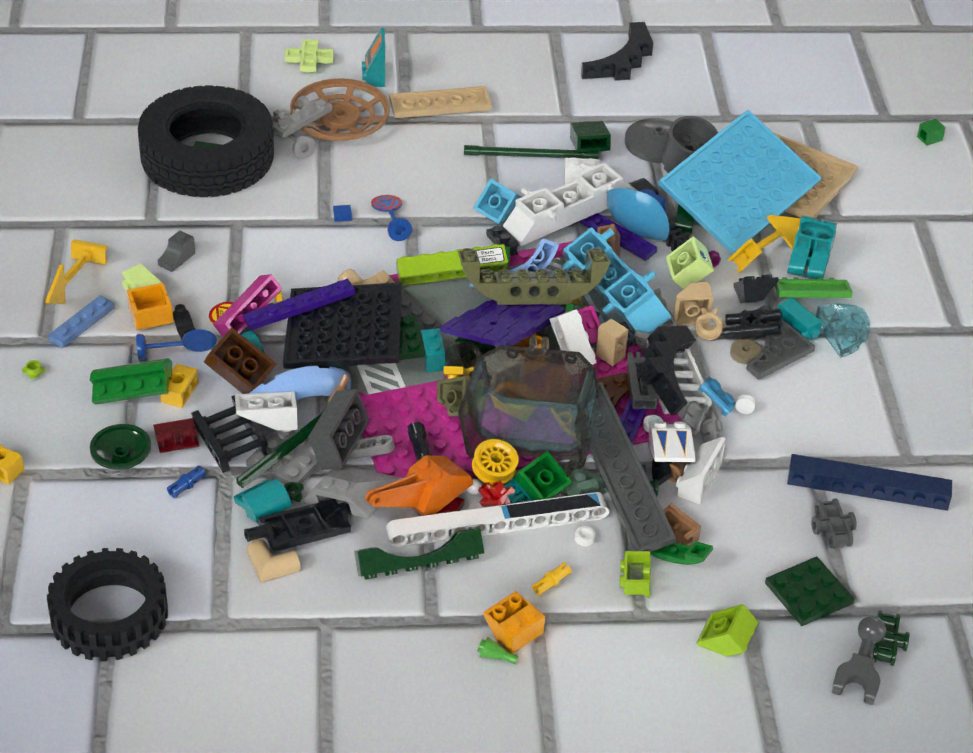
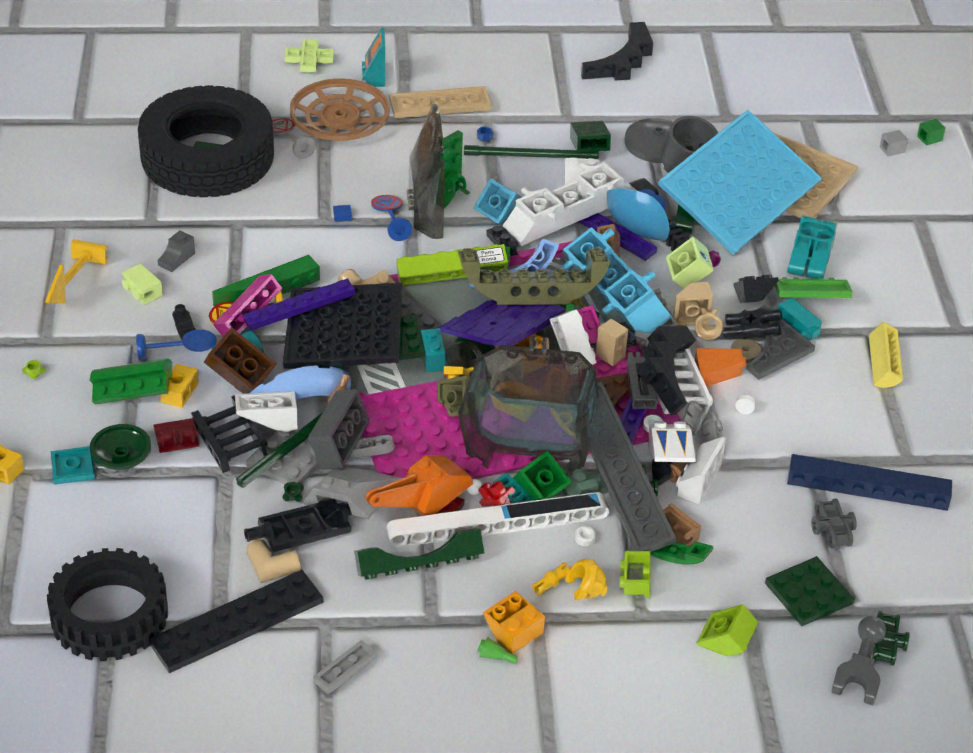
medium blue plate [48,295,115,348] -> none
light orange piece [126,283,174,330] -> none
blue pin [167,465,206,498] -> none
teal brick [233,479,292,523] -> none
light grey hinge [273,96,333,138] -> none
black axle [407,422,433,462] -> none
yellow wheel [472,439,518,485] -> none
dark azure plate [698,376,736,417] -> none
yellow piece [727,215,801,273] -> none
clear light blue brick [816,303,870,358] -> none
none -> teal tile [50,446,95,485]
none -> black plate [149,570,324,673]
none -> green slope [212,254,320,306]
none -> light grey plate [313,640,377,695]
none -> clear smoke windscreen [407,104,445,239]
none -> green plate [431,130,470,208]
none -> blue tile [477,126,493,142]
none -> yellow helmet [565,559,608,601]
none -> orange slope [695,348,746,387]
none -> light yellow brick [869,322,903,388]
none -> light grey brick [880,130,908,156]

